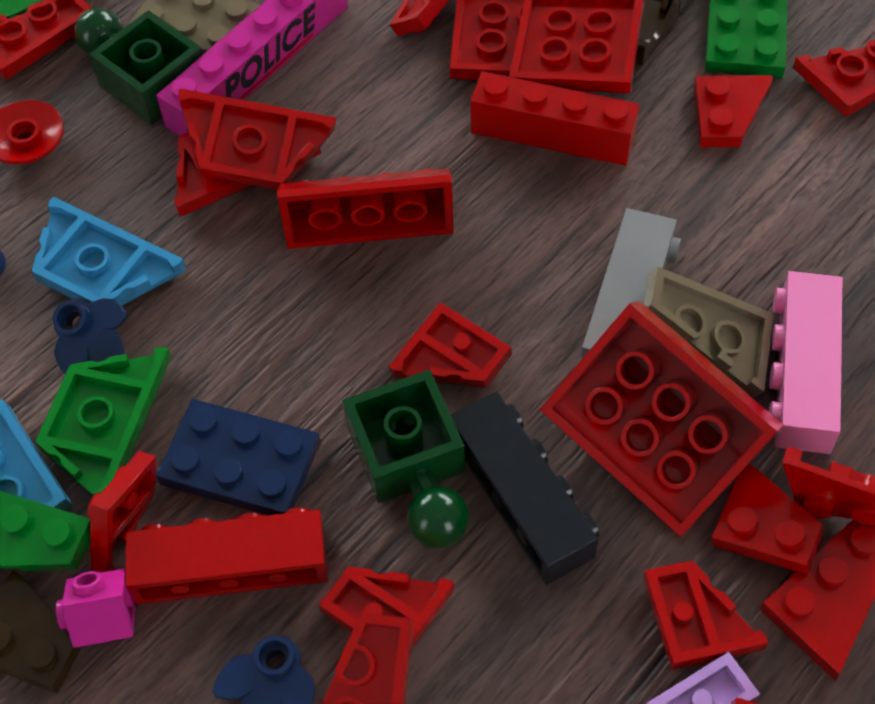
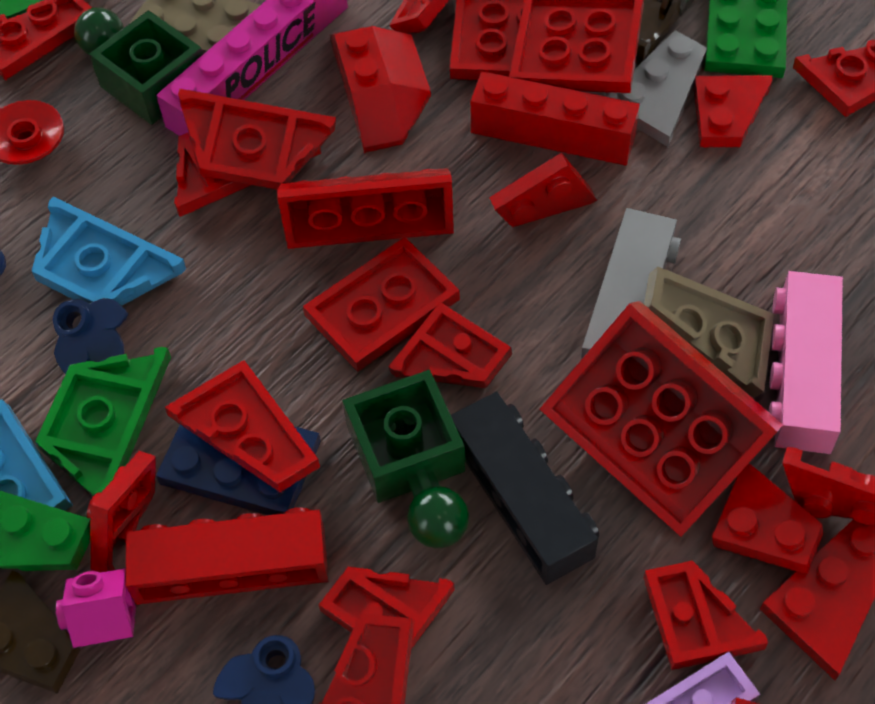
none -> red wing [165,360,320,492]
none -> red plate [303,237,460,372]
none -> red wedge [329,26,431,153]
none -> red wing [489,152,597,227]
none -> light grey wing [606,30,707,147]

